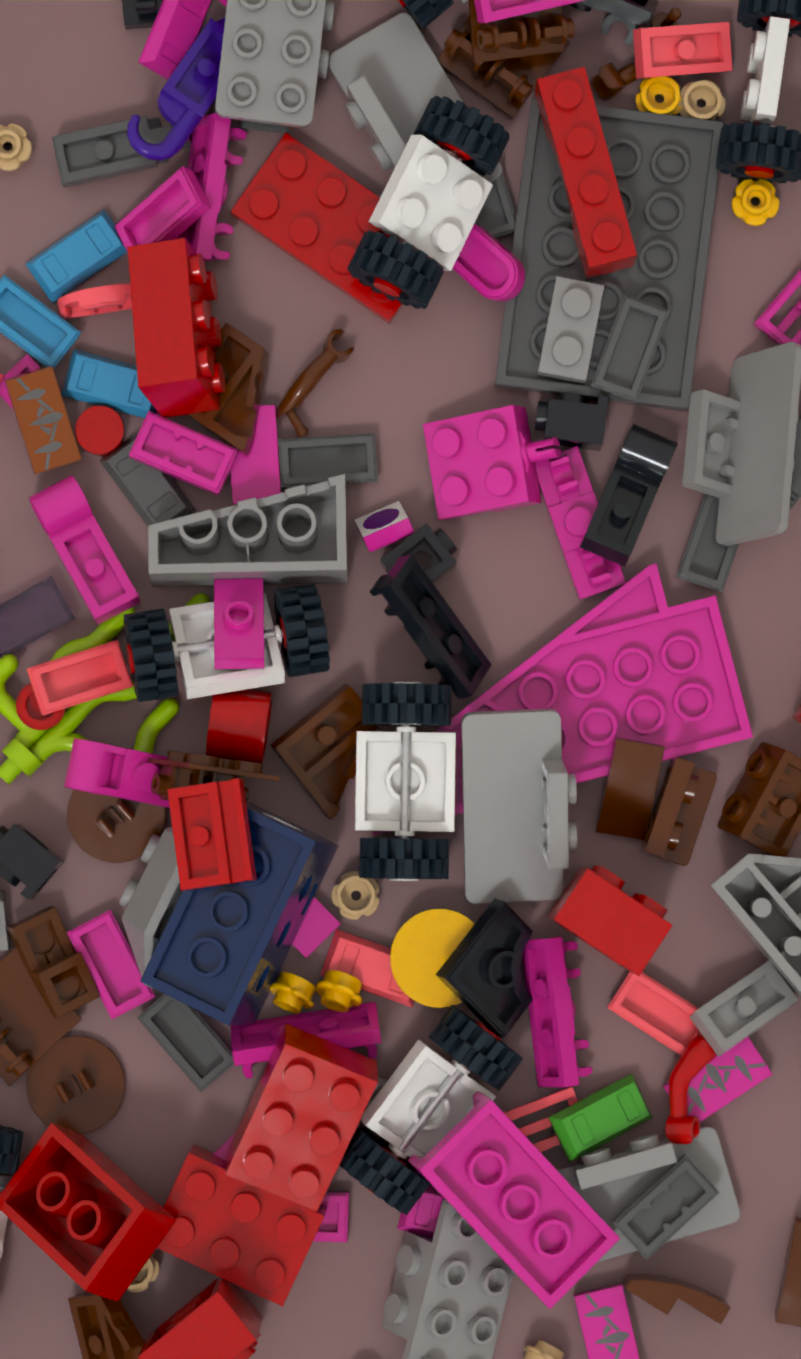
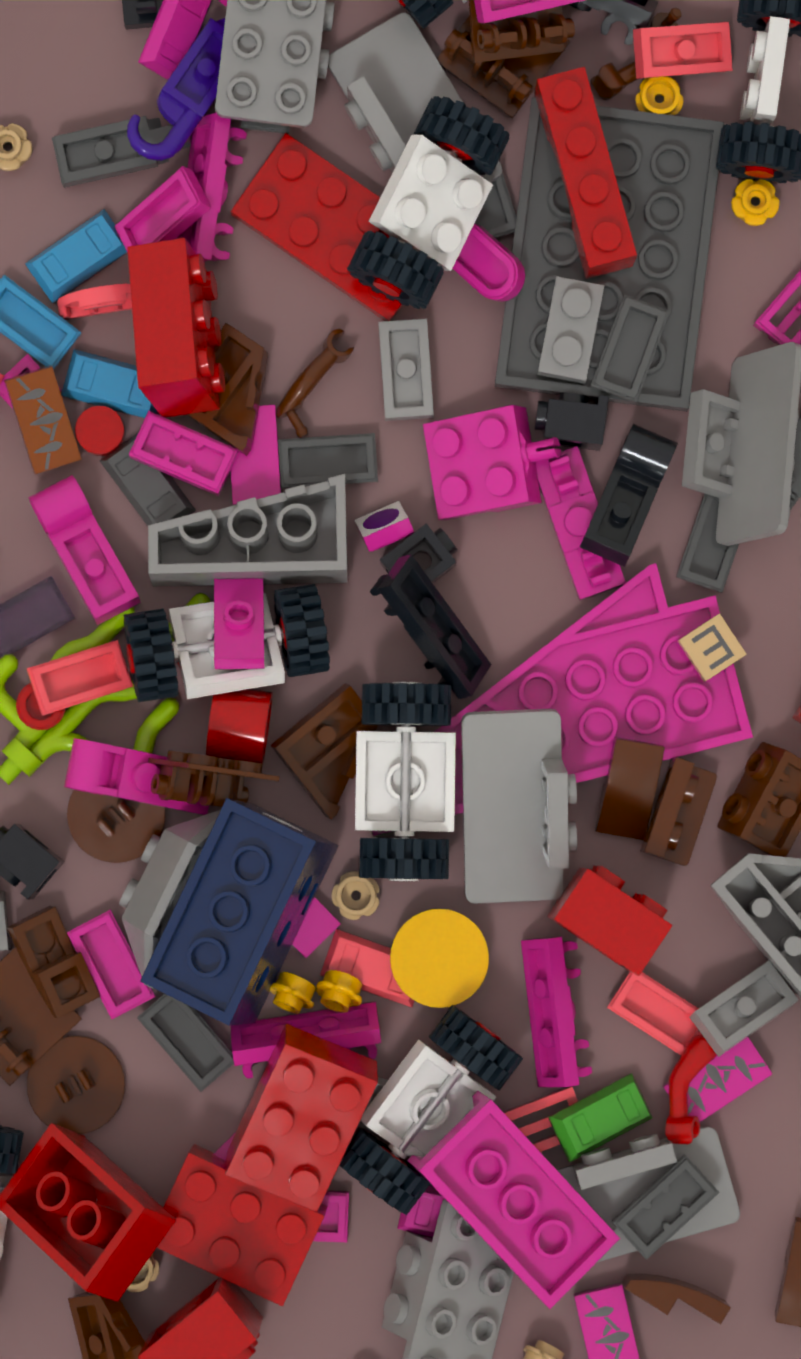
red plate [167,778,257,891] -> none
black tile [436,898,533,1038] -> none
tan plate [678,80,726,121] -> none
none -> light grey plate [378,319,434,421]
none -> tan tile [677,613,747,682]

